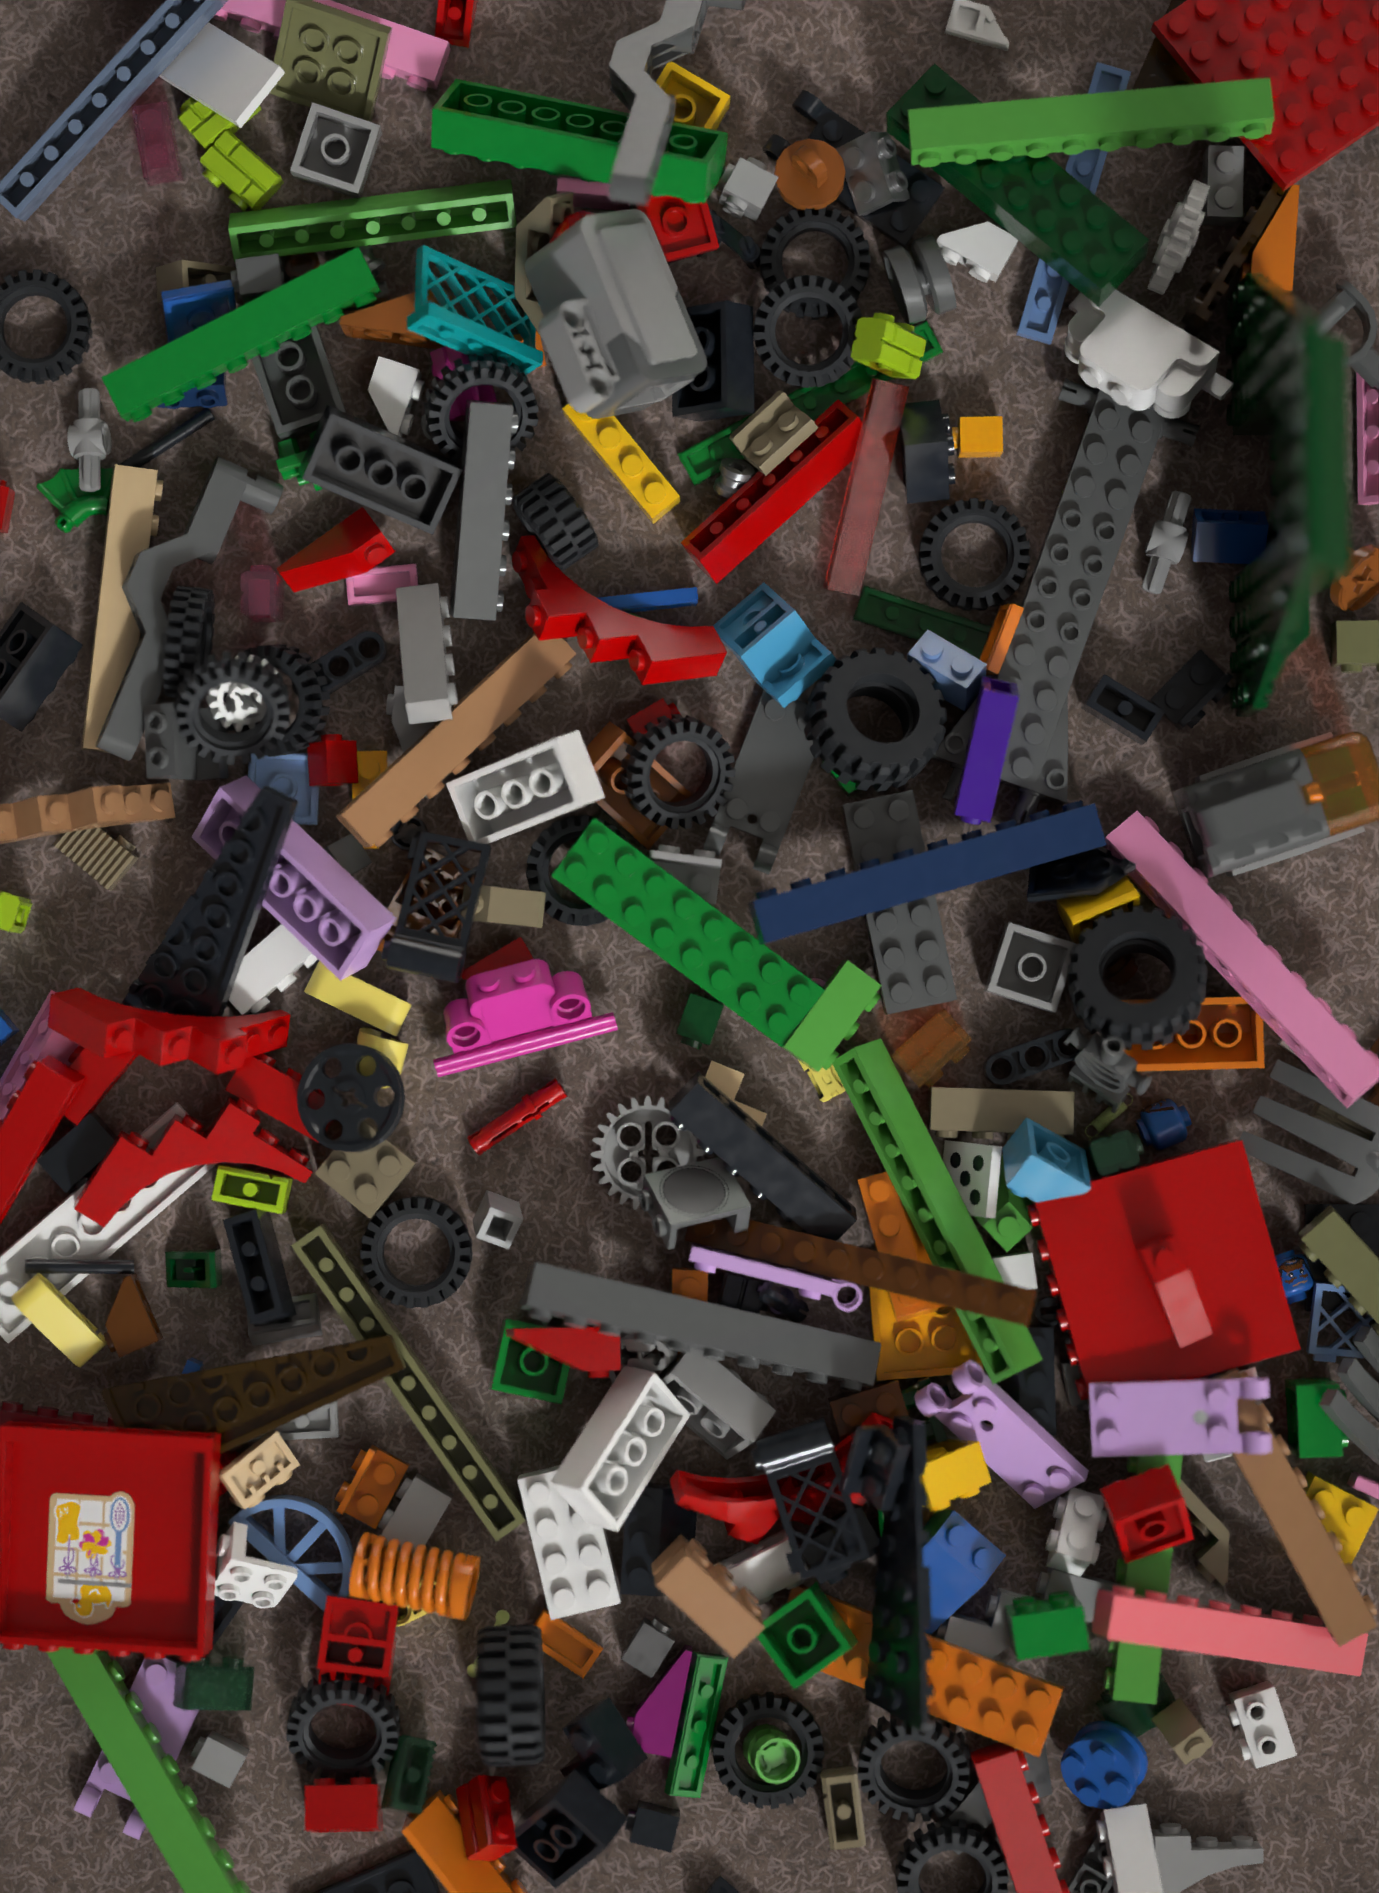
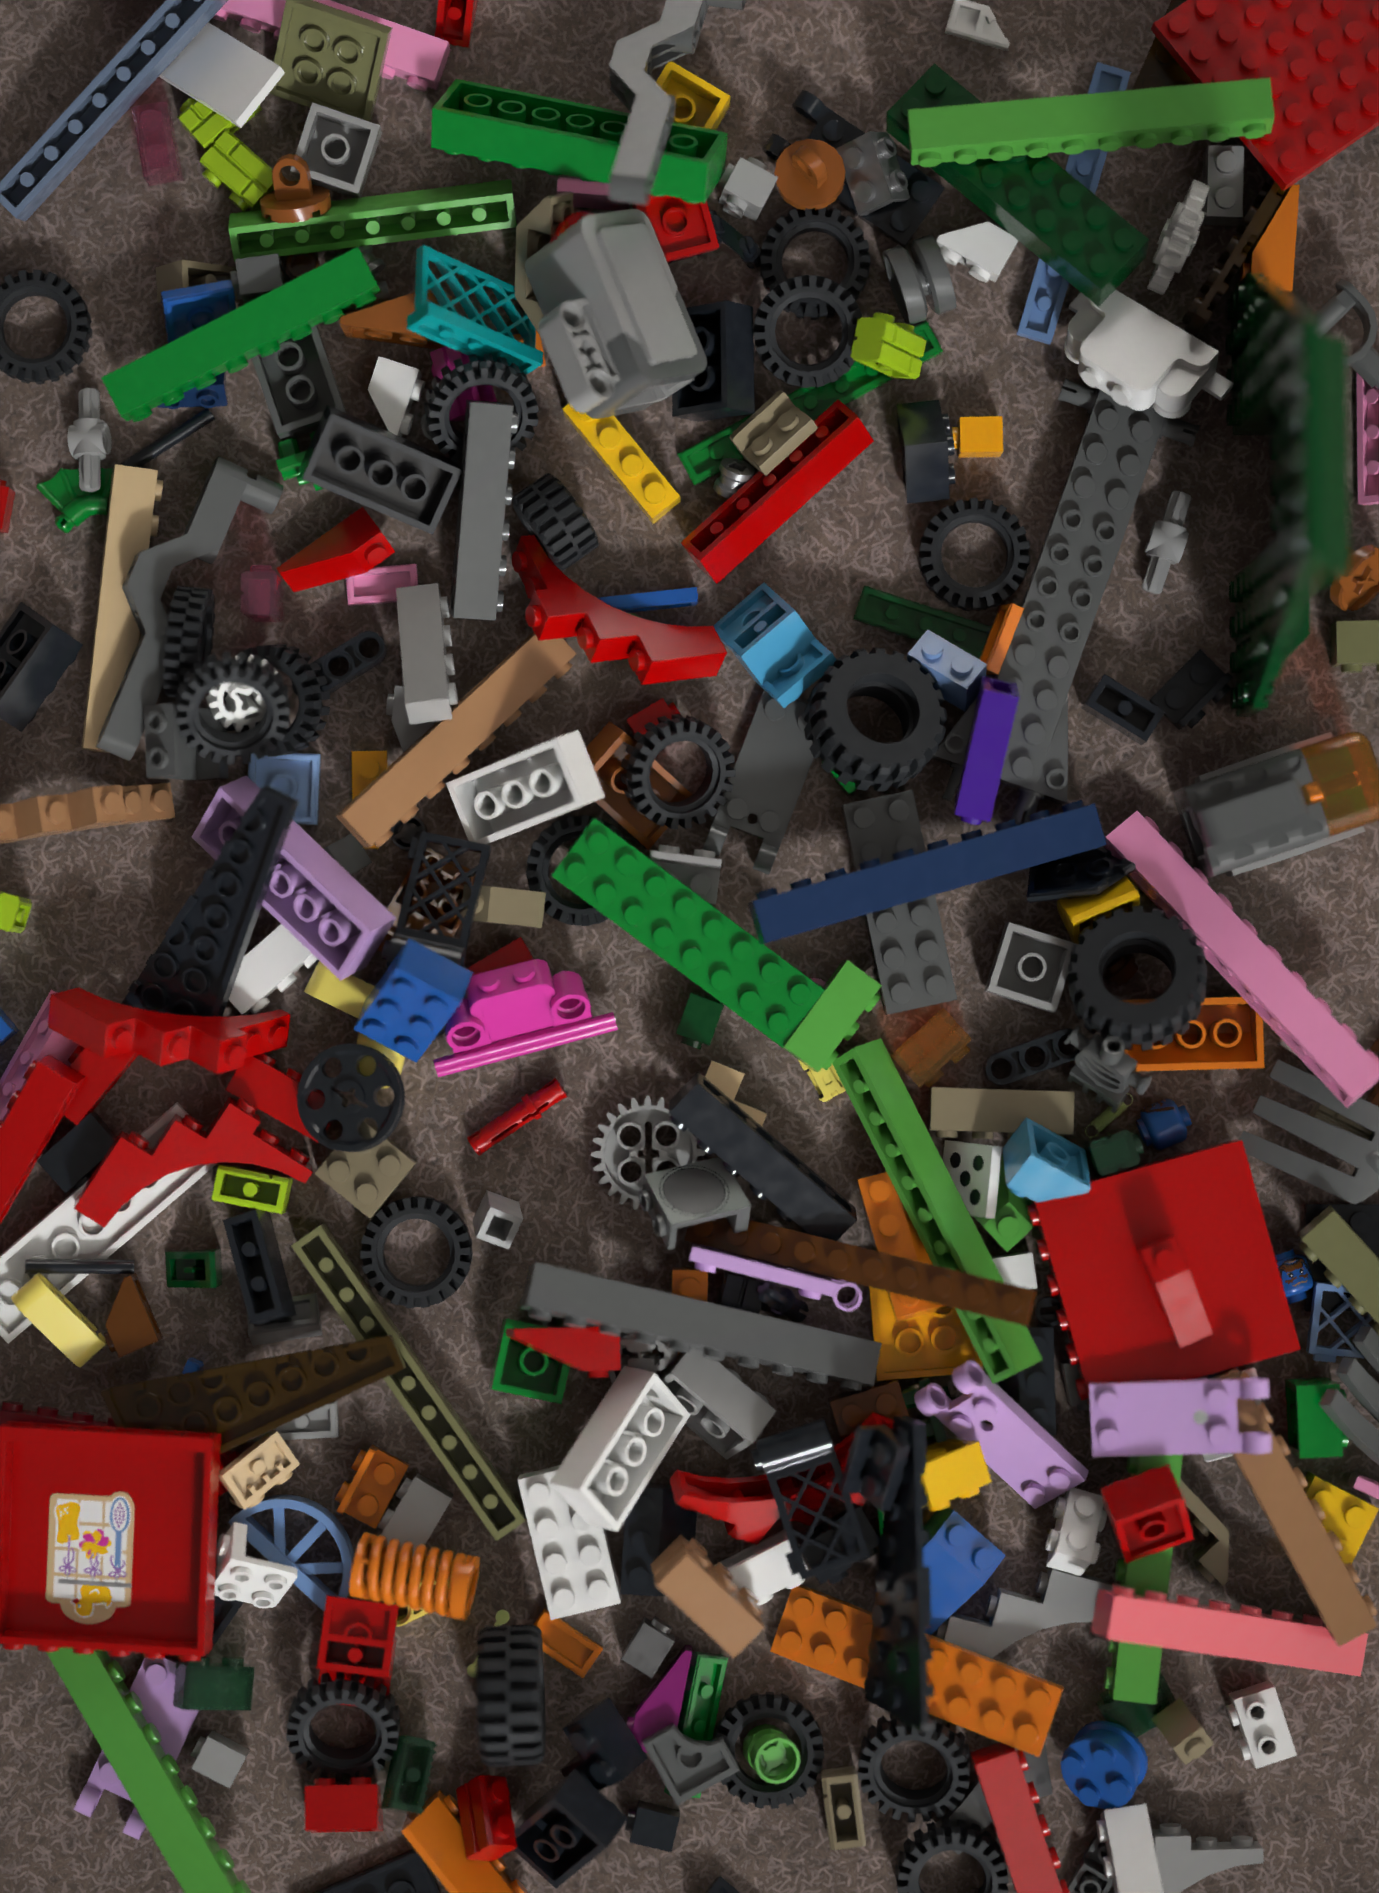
dark tan brick [53,827,139,891] -> none
red brick [307,734,359,786] -> none
green brick [756,1582,859,1690] -> none
clear red tile [823,378,909,596] -> none
green brick [1005,1591,1090,1661] -> none
blue brick [1191,508,1268,564] -> none
none -> dark orange tile [260,154,332,223]
none -> blue brick [354,938,473,1063]
none -> dark grey tile [642,1723,740,1805]

